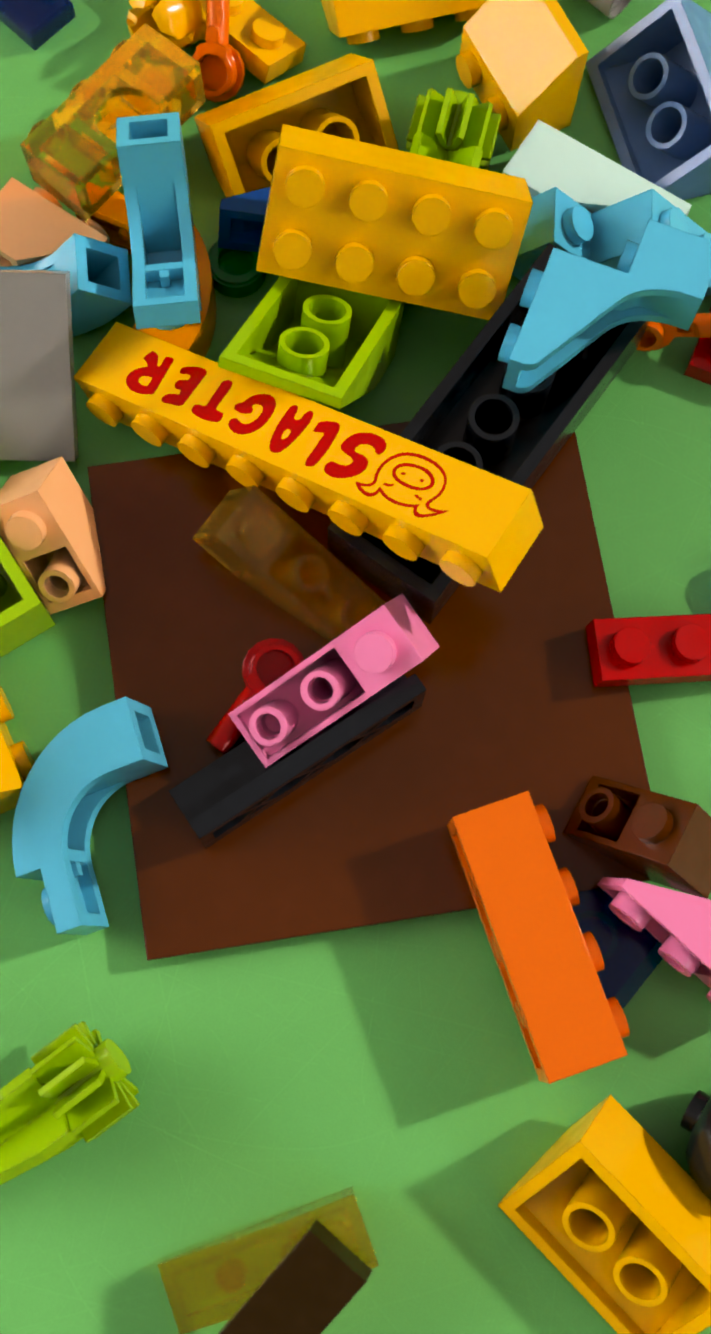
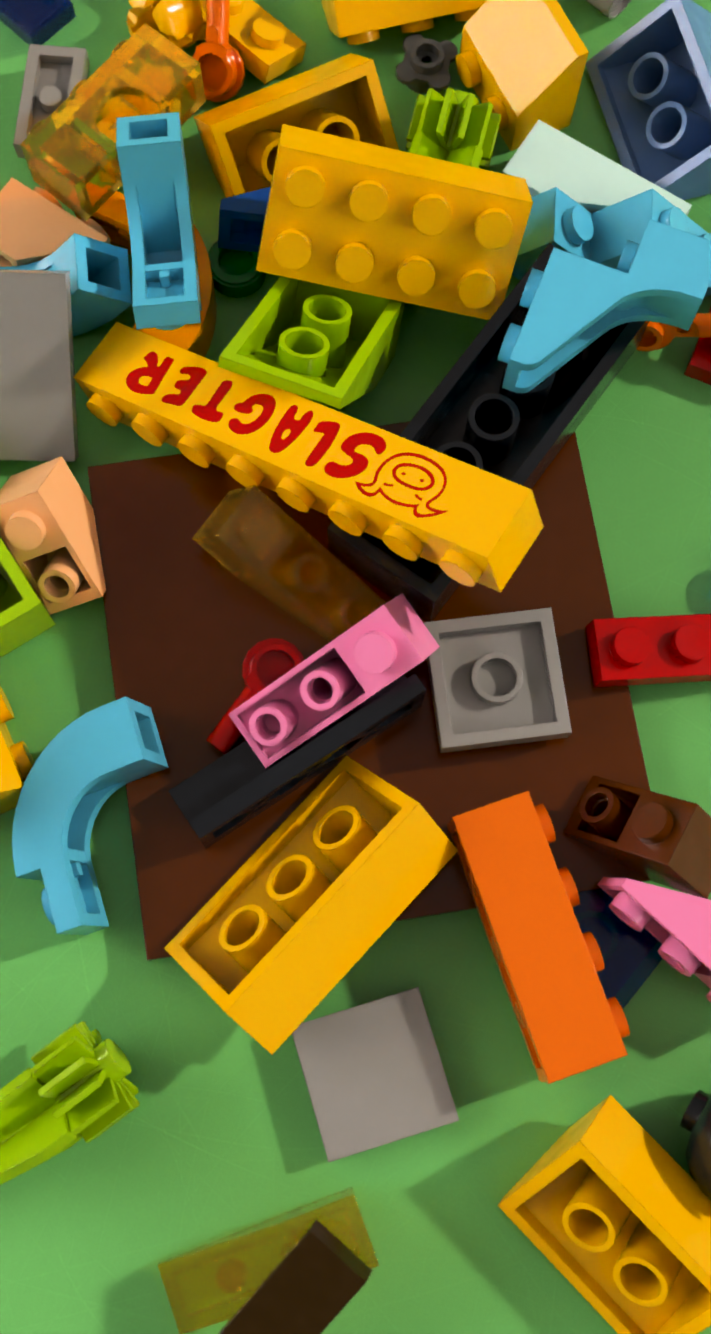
none -> light grey plate [13,44,90,162]
none -> yellow slope [164,756,458,1055]
none -> light grey tile [292,987,459,1162]
none -> dark grey plate [396,34,458,95]
none -> light grey plate [424,607,572,753]

